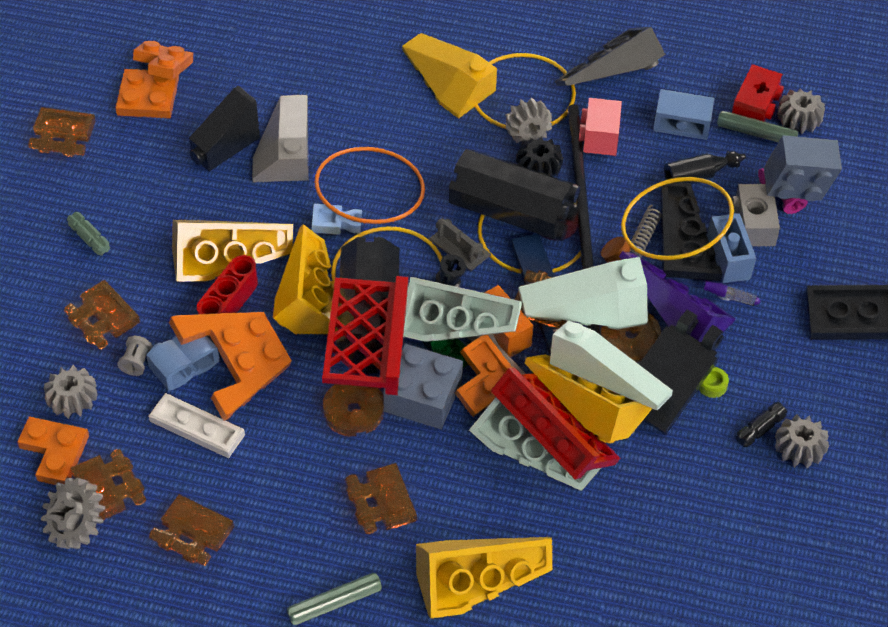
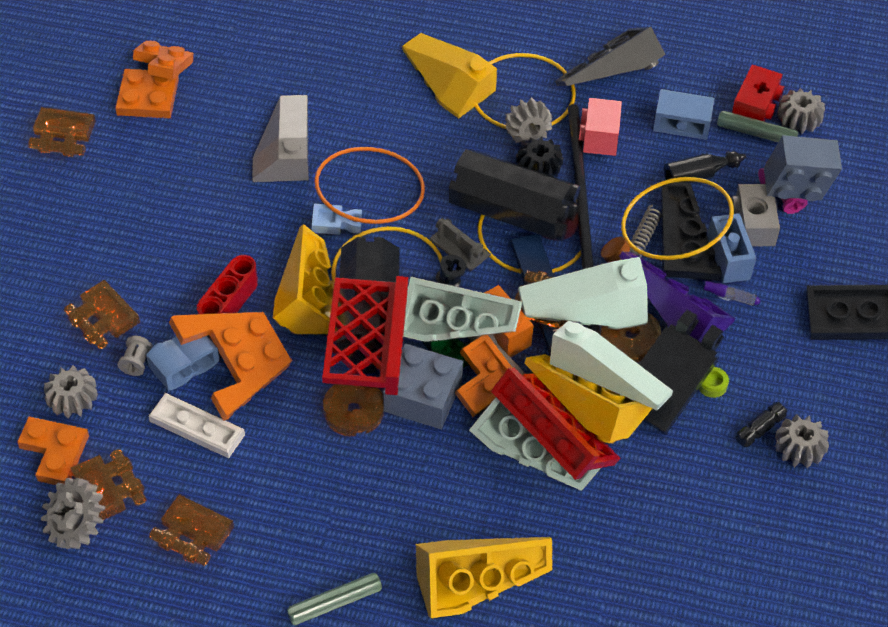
sand green axle [67,212,110,256] -> none
yellow wedge [172,220,293,281] -> none
black slope [189,85,260,172] -> none
clear orange plate [345,463,417,534] -> none

